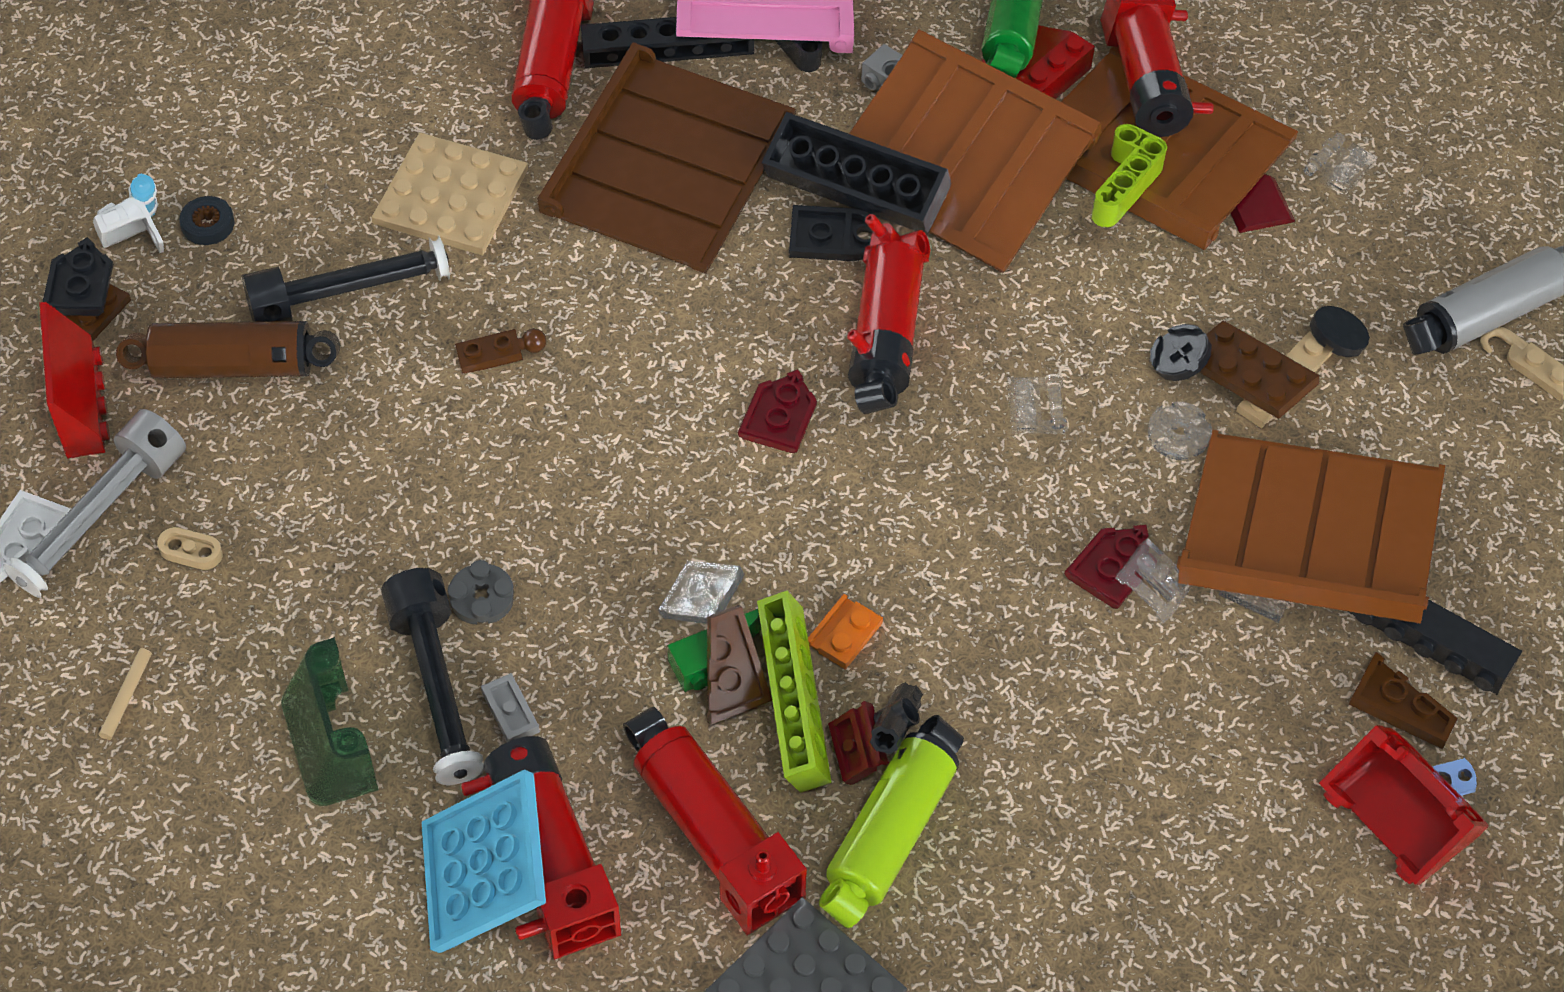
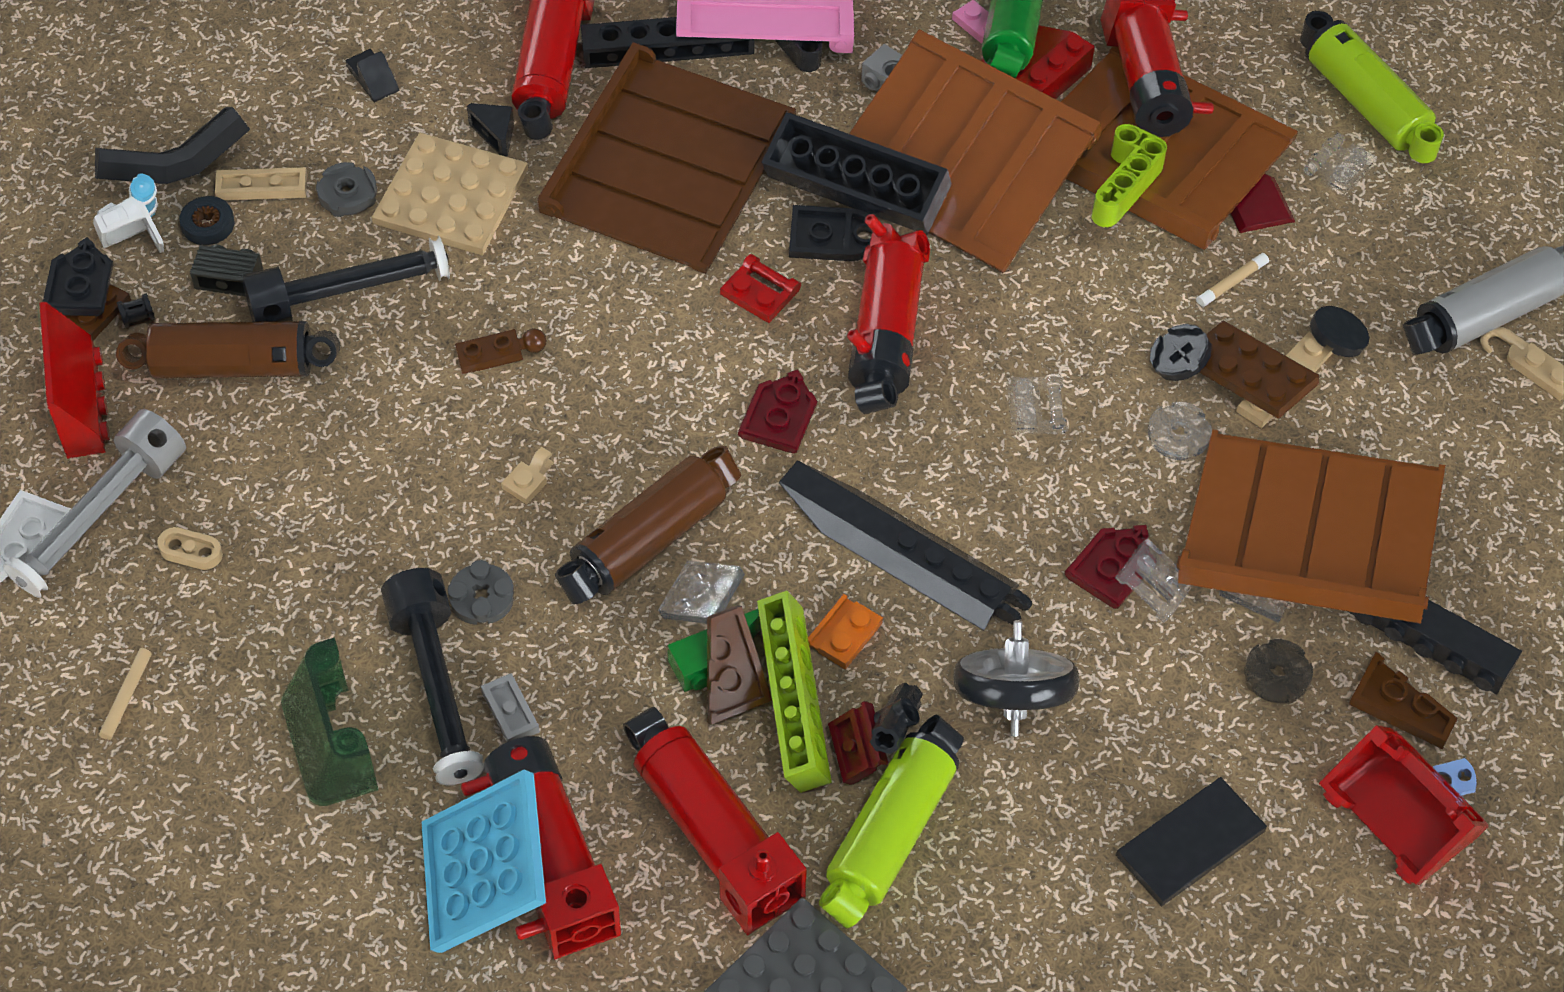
none -> black piece [95,106,250,184]
none -> black bush [117,293,155,328]
none -> pearl dark grey brick [190,244,263,297]
none -> tan plate [215,167,307,200]
none -> dark grey plate [316,162,377,217]
none -> black slope [345,48,400,103]
none -> black slope [467,103,514,157]
none -> tan plate [501,447,554,504]
none -> reddish brown piece [555,446,741,604]
none -> red plate [720,254,801,323]
none -> black hinge [779,460,1032,631]
none -> bright pink plate [952,0,989,44]
none -> wheel [953,620,1080,737]
none -> black tile [1116,777,1267,907]
none -> tan bar [1196,253,1269,307]
none -> clear smoke plate [1244,639,1313,704]
none -> lime piece [1300,11,1444,163]

